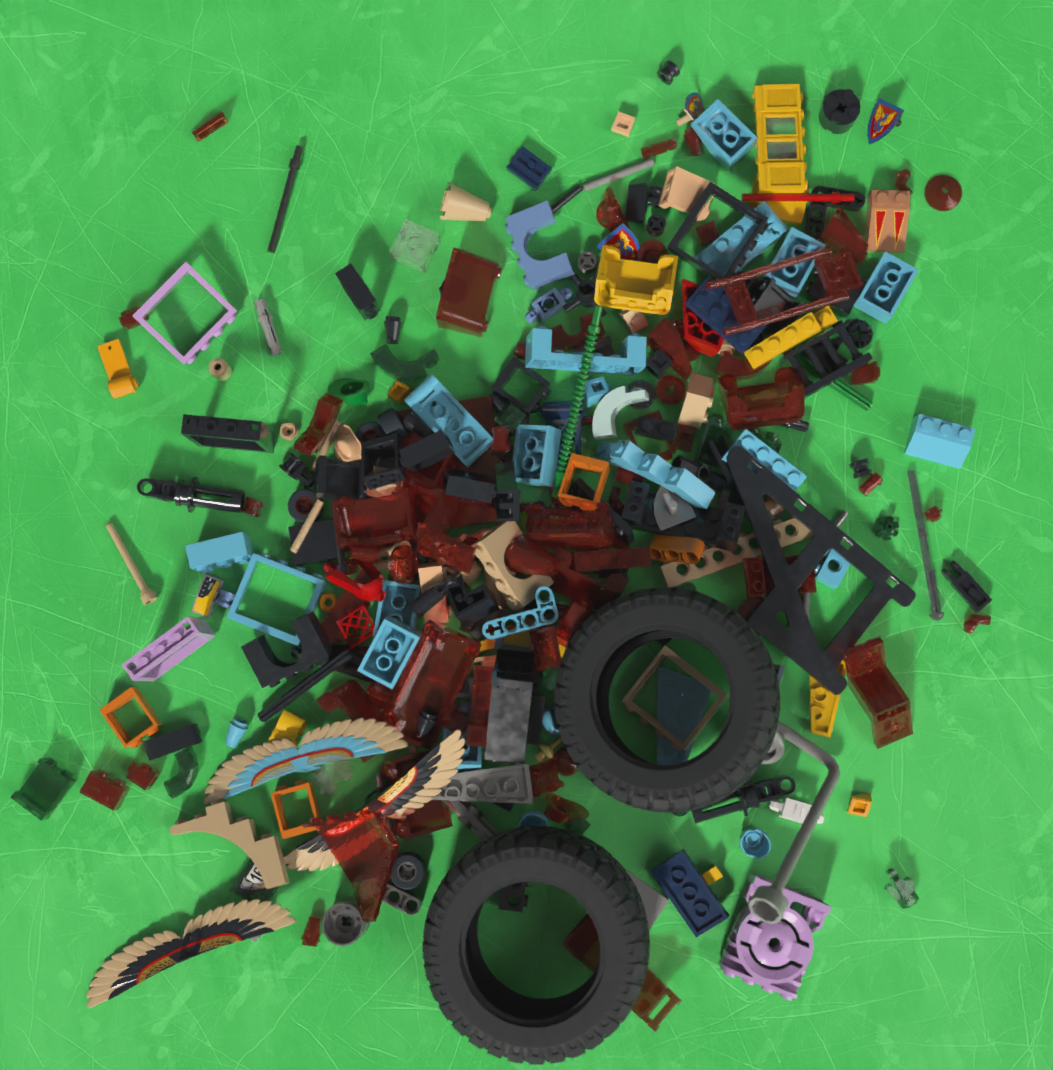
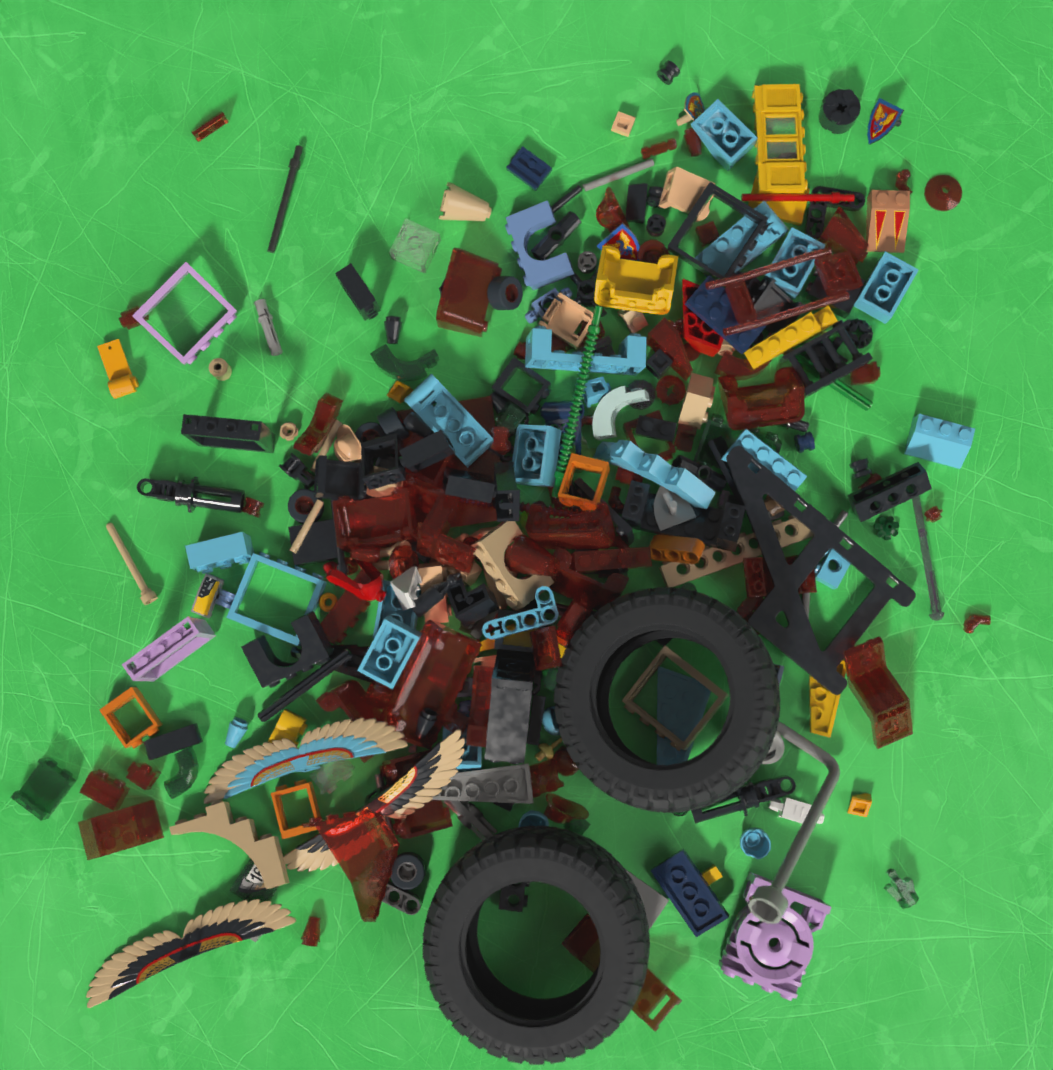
flat silver wheel [322,898,371,946] -> none
green piece [328,378,369,406] -> none
red window [336,604,375,649] -> none
black hinge [941,561,992,613] -> none
none -> clear red slope [78,800,164,860]
none -> white slope [390,566,422,611]
none -> black wheel [487,276,523,310]
none -> black piece [531,211,582,261]
none -> light nougat container [538,293,593,349]
none -> dark blue wheel [794,431,815,453]
none -> black brick [848,462,932,522]

